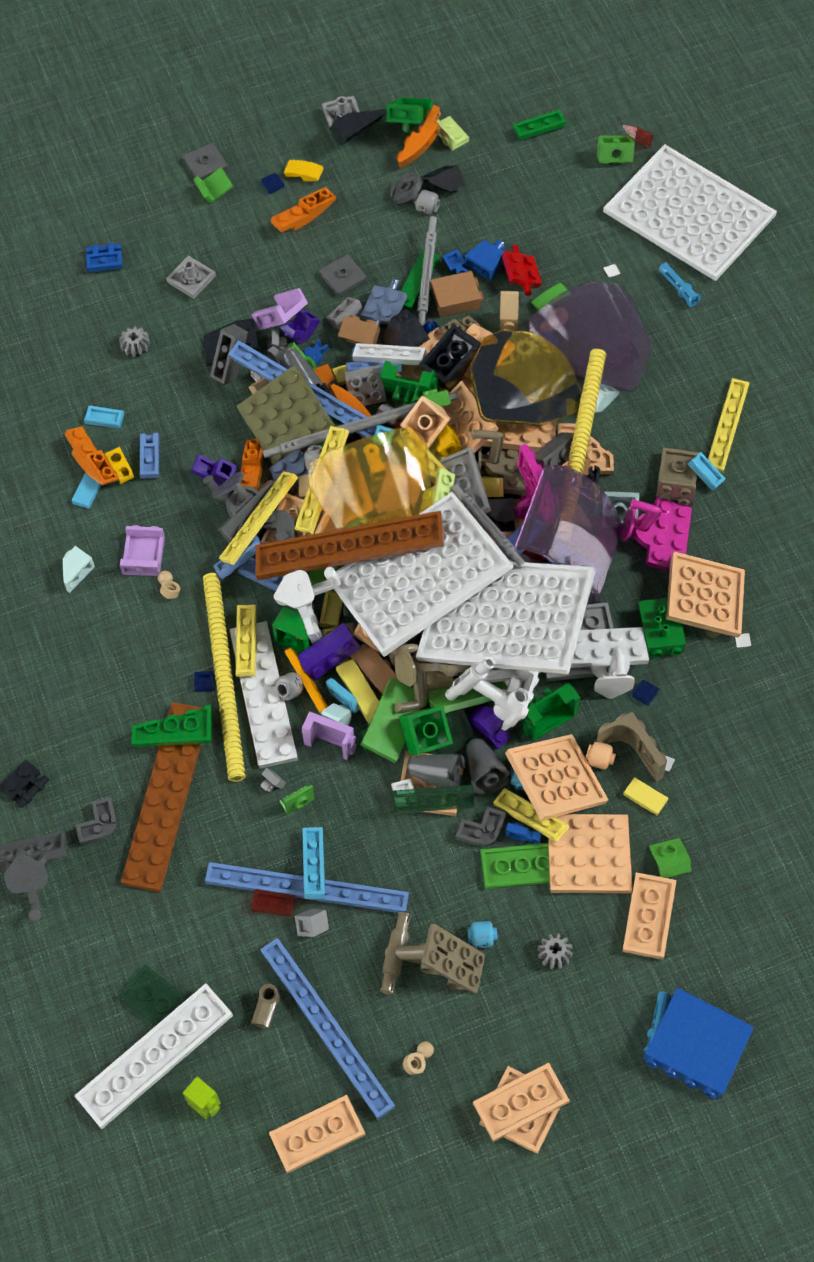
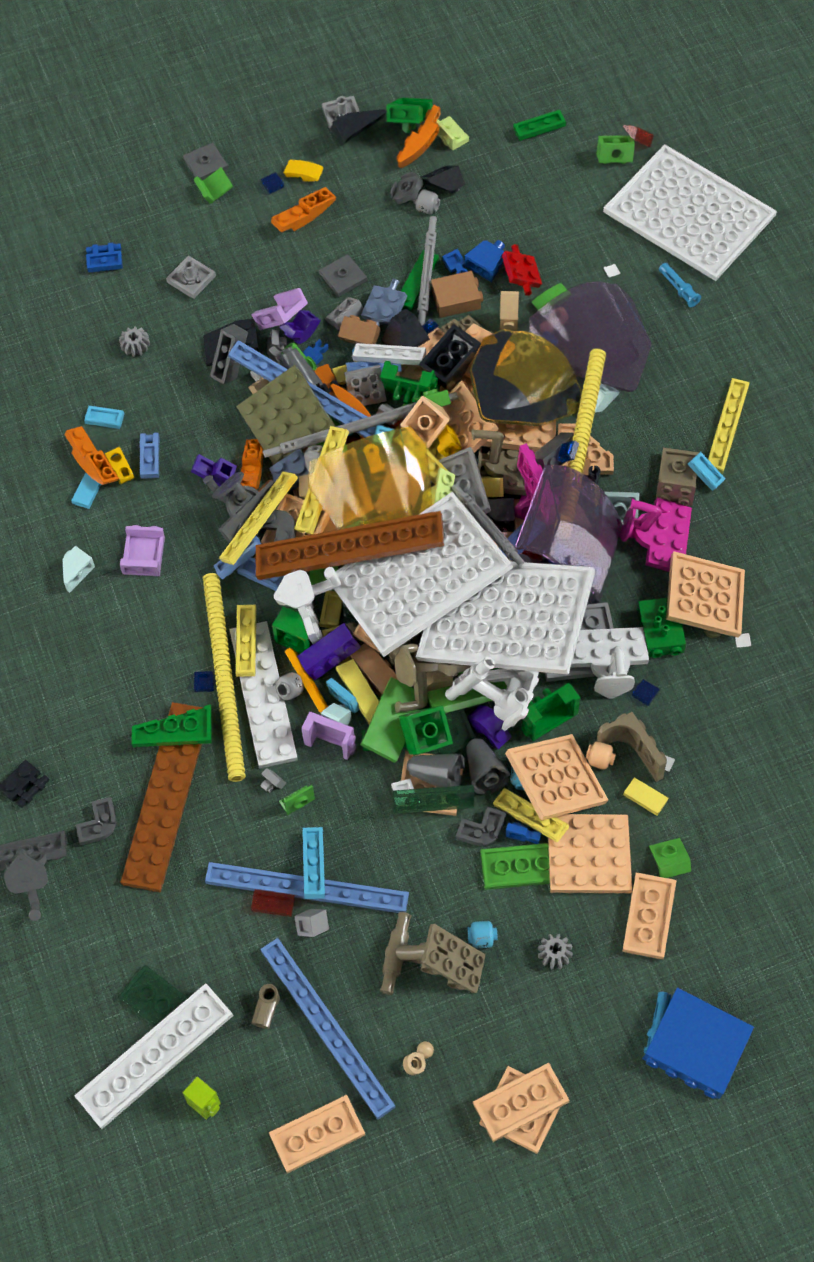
tan plate [158,571,180,599] -> none
none -> clear blue tile [557,440,579,463]

